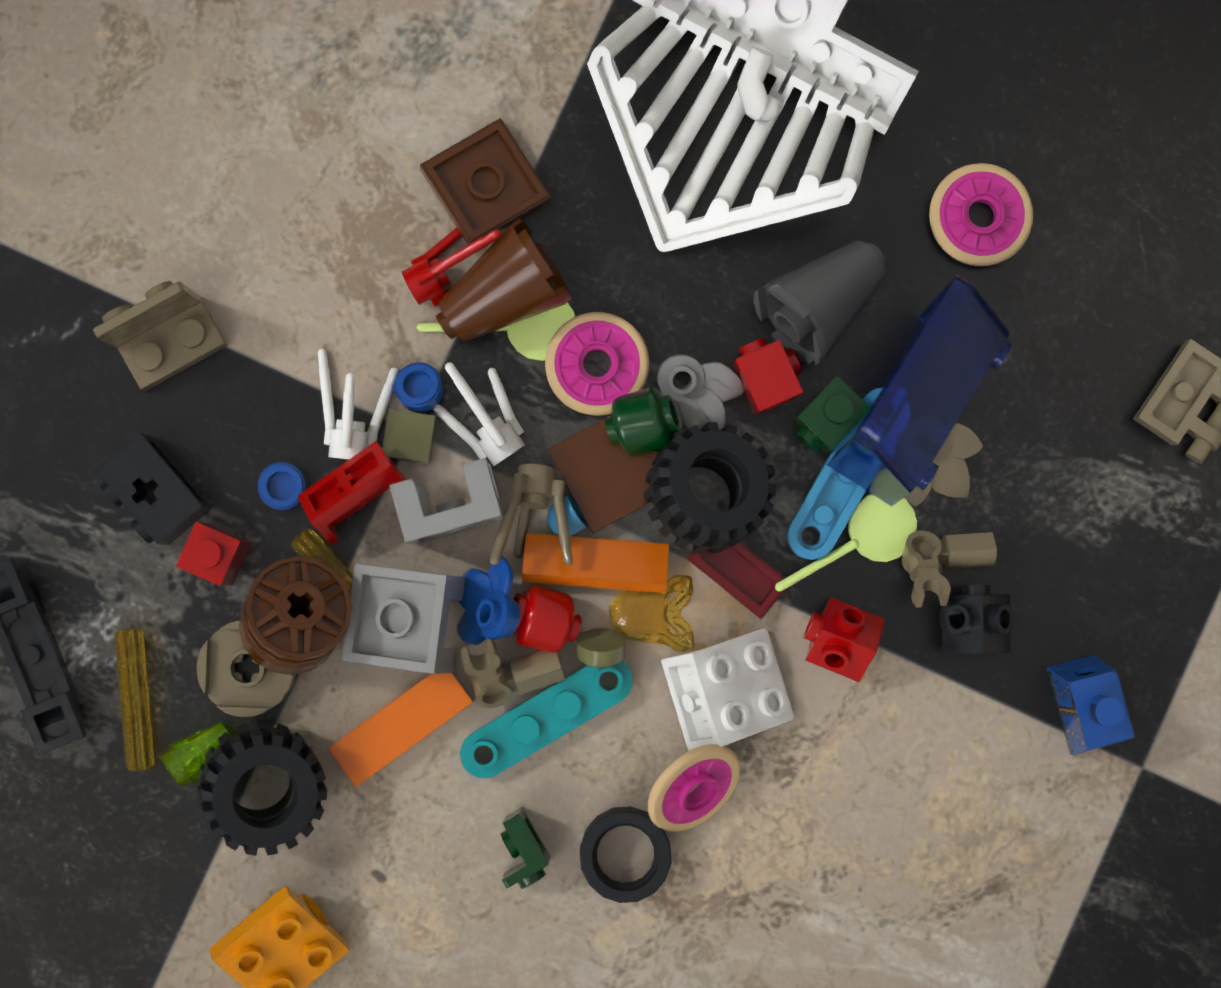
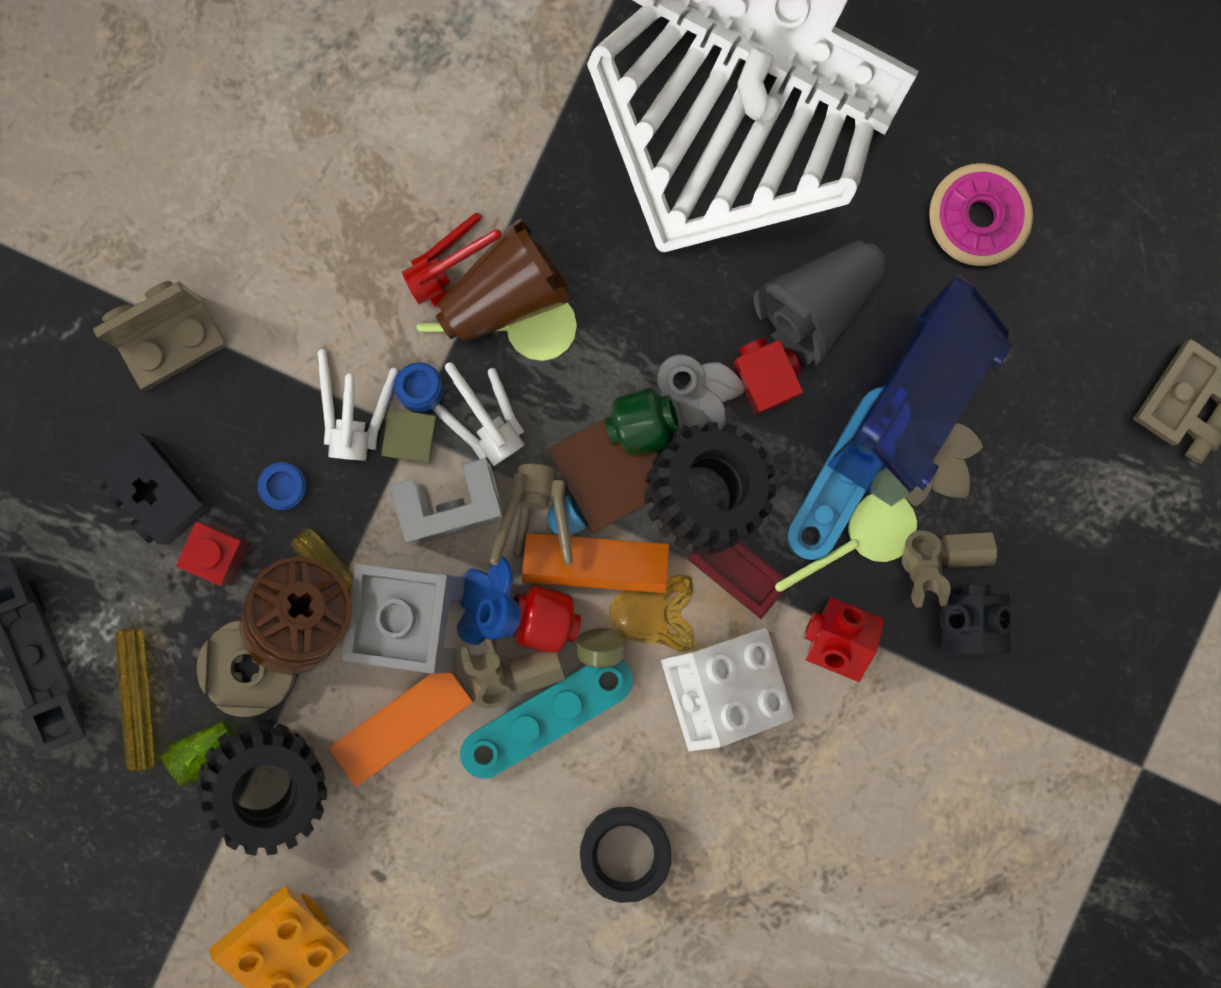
red hinge [298,440,406,545] -> none
reddish brown tile [420,118,551,245] -> none
dark green bracket [500,807,551,889] -> none
dark pink wheel [545,312,649,416] -> none
wheel [648,744,740,832] -> none
dark green bracket [793,376,872,454] -> none
blue torso [1046,655,1134,755] -> none

